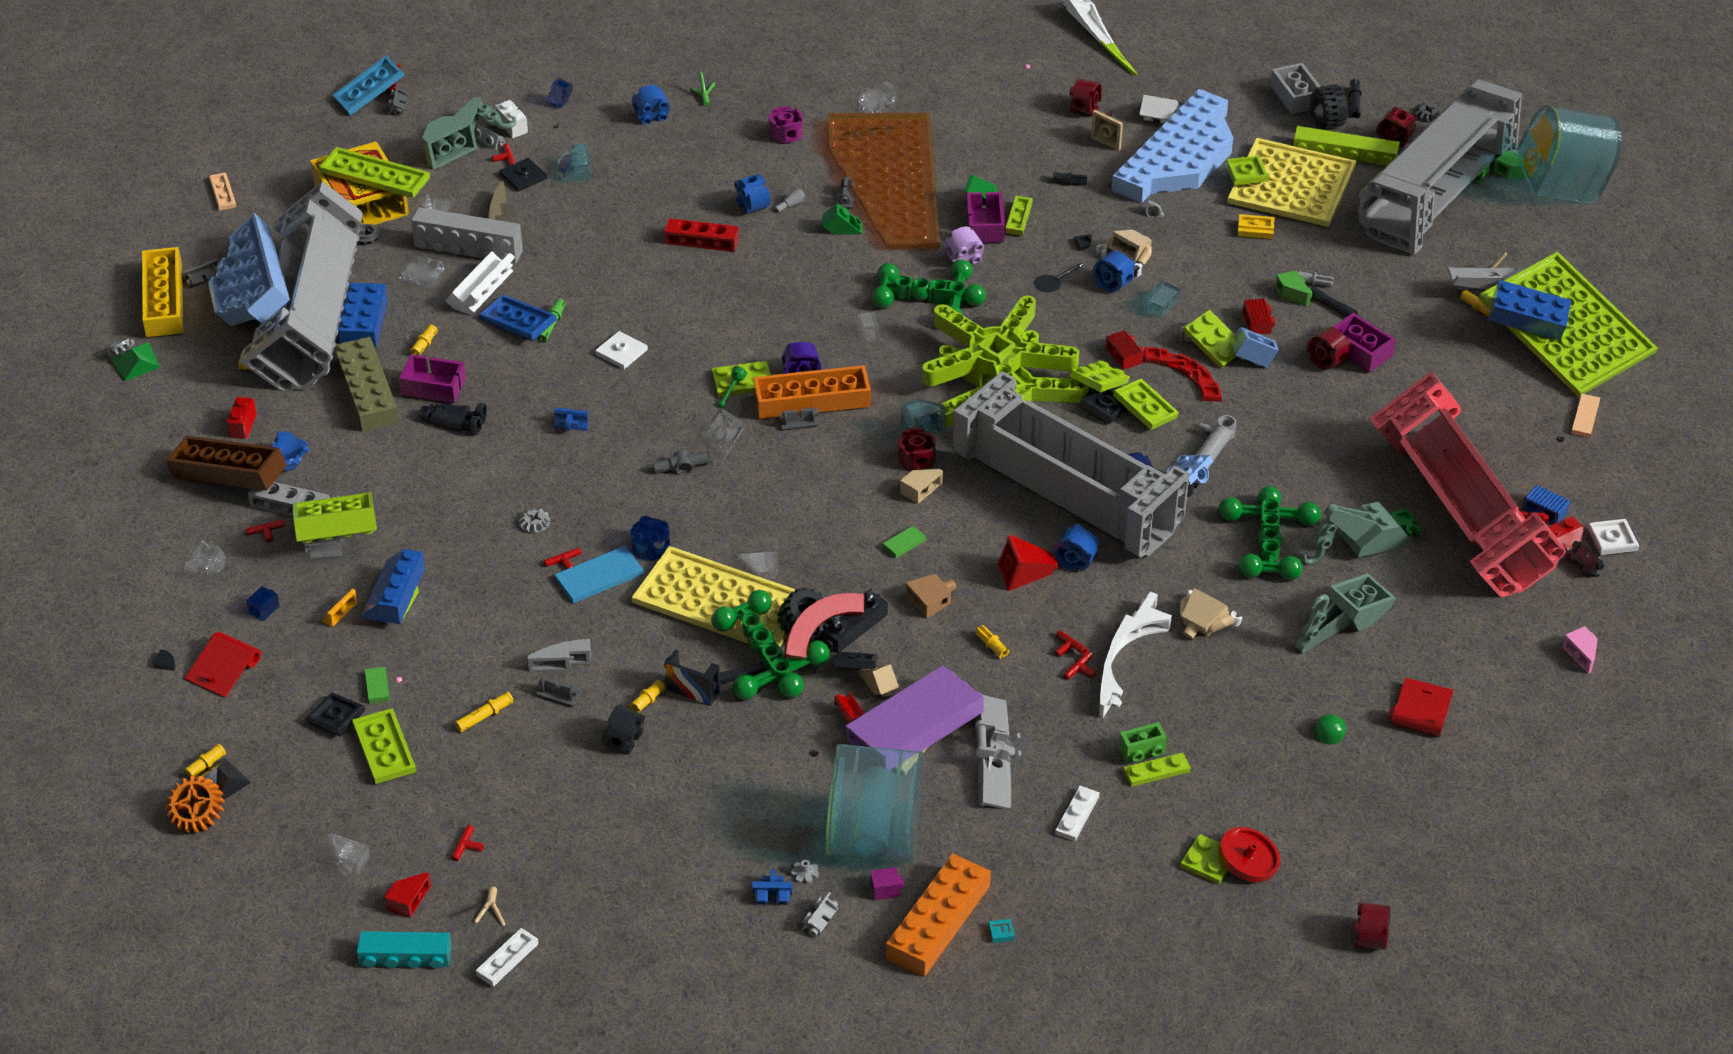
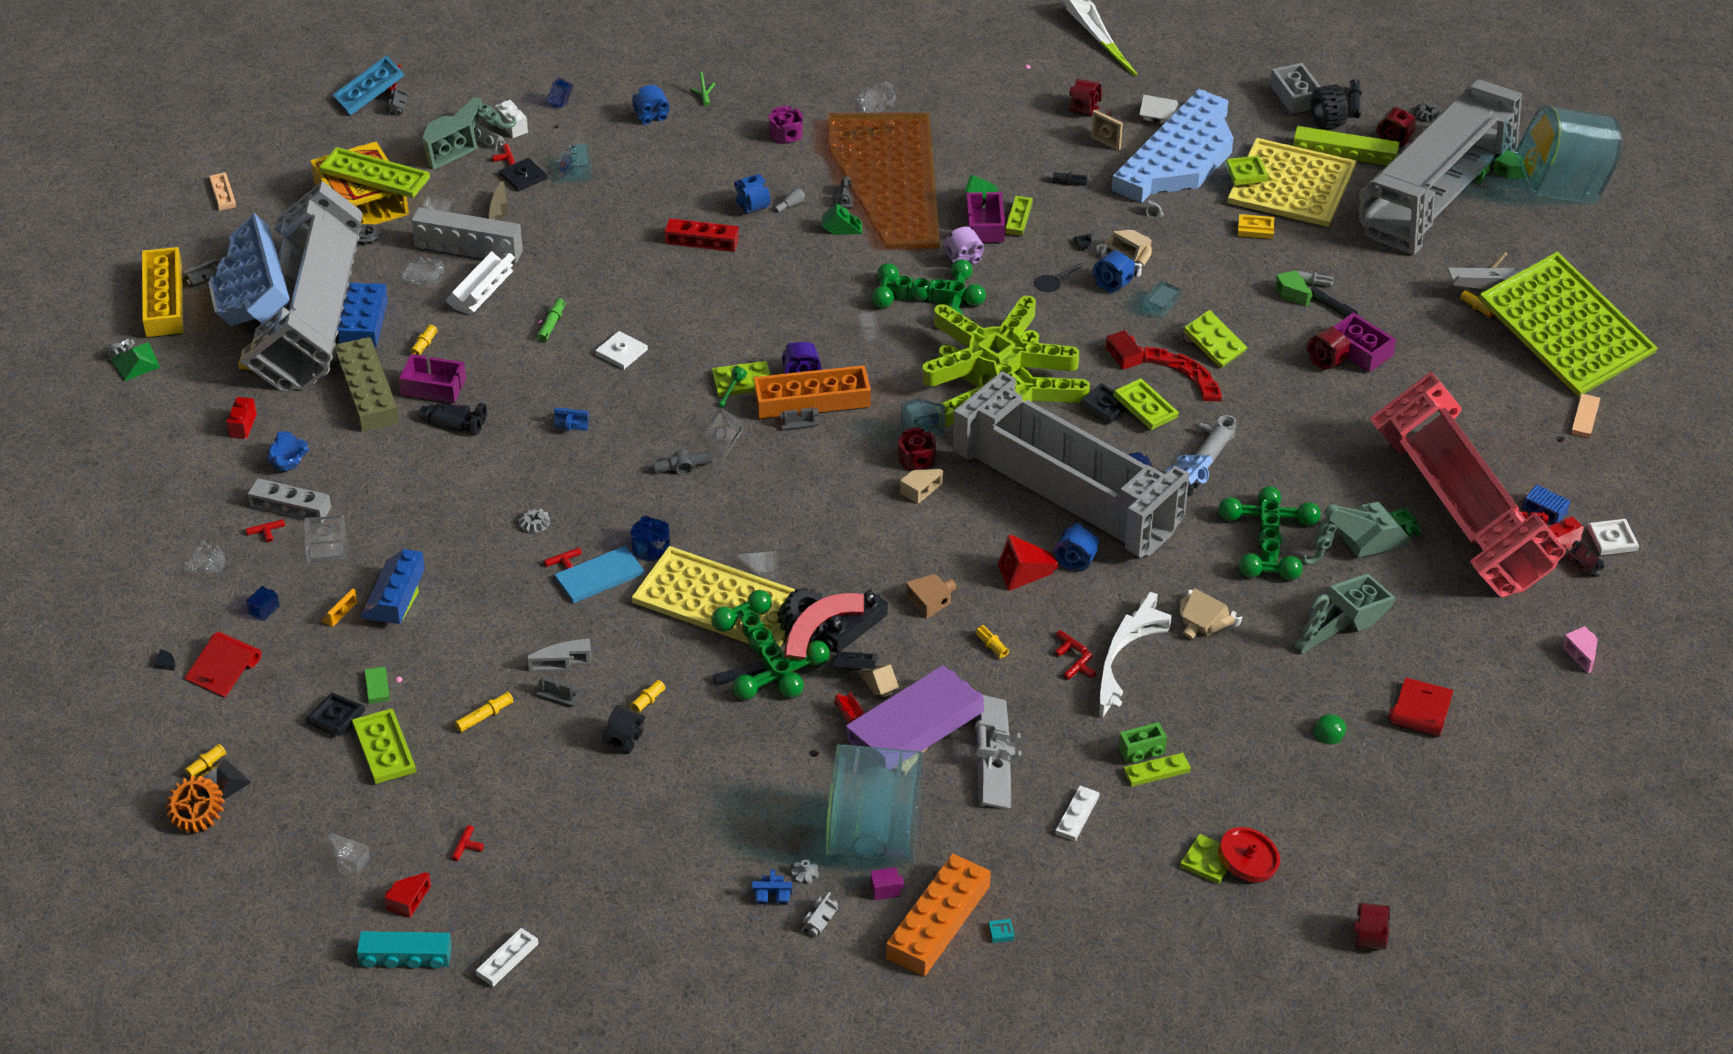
reddish brown brick [166,435,287,491] -> none
lime slope [293,492,377,543] -> none
tan plant [474,886,505,926] -> none
blue tile [479,294,557,341] -> none
black panel [664,650,720,706] -> none
bright green tile [883,526,926,558] -> none
lime plate [1070,361,1130,392] -> none
medium blue brick [1233,327,1279,368] -> none
red brick [1242,298,1275,334] -> none
blue brick [1488,280,1571,341] -> none

